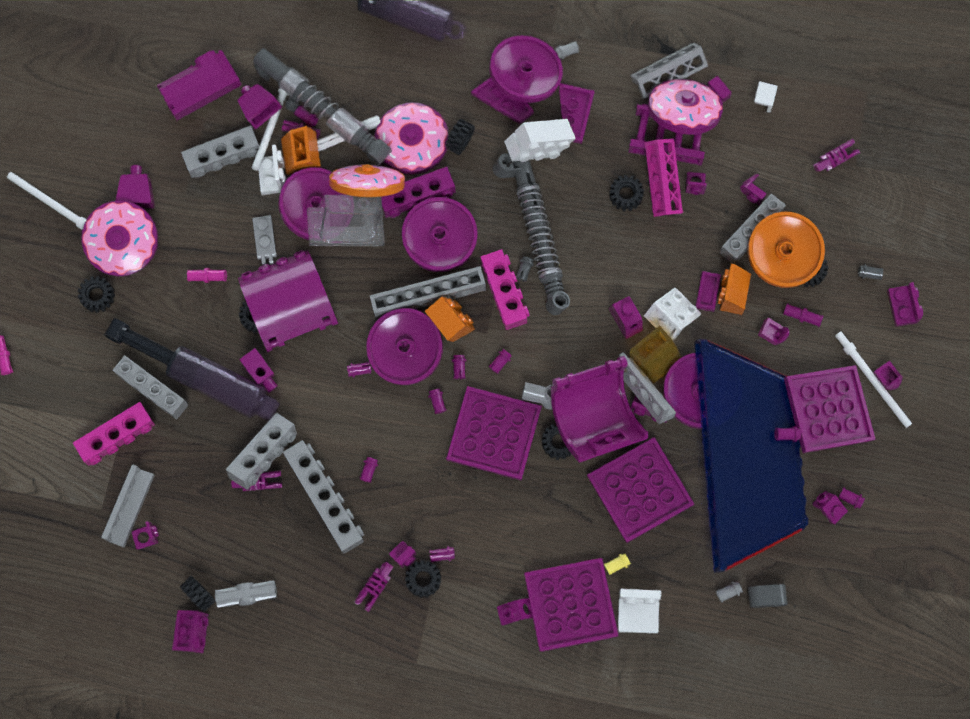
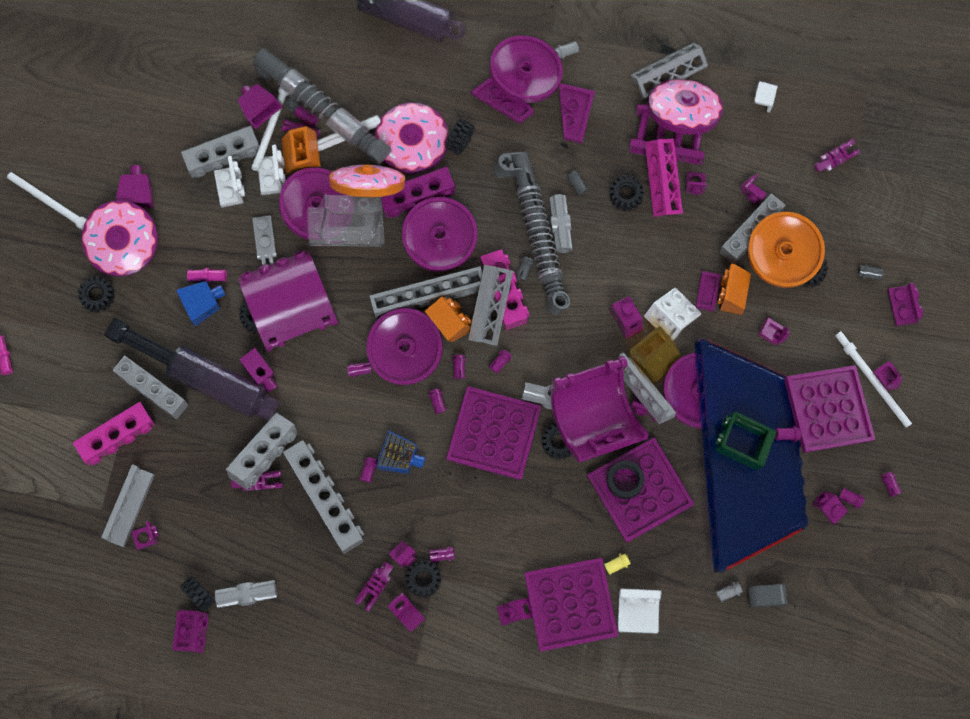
magenta brick [157,50,241,120] -> none
white piece [504,119,576,162] -> none
magenta piece [707,76,732,103] -> none
magenta pin [783,303,824,327] -> none
none -> blue torso [176,282,226,326]
none -> white bracket [214,156,245,207]
none -> torso [377,431,426,474]
none -> magenta bracket [388,593,425,632]
none -> light grey fence [468,265,513,346]
none -> light grey piece [549,194,572,253]
none -> dark grey pin [567,171,588,196]
none -> black tyre [607,460,645,500]
none -> dark green window [715,411,777,471]
none -> magenta pin [881,471,902,497]

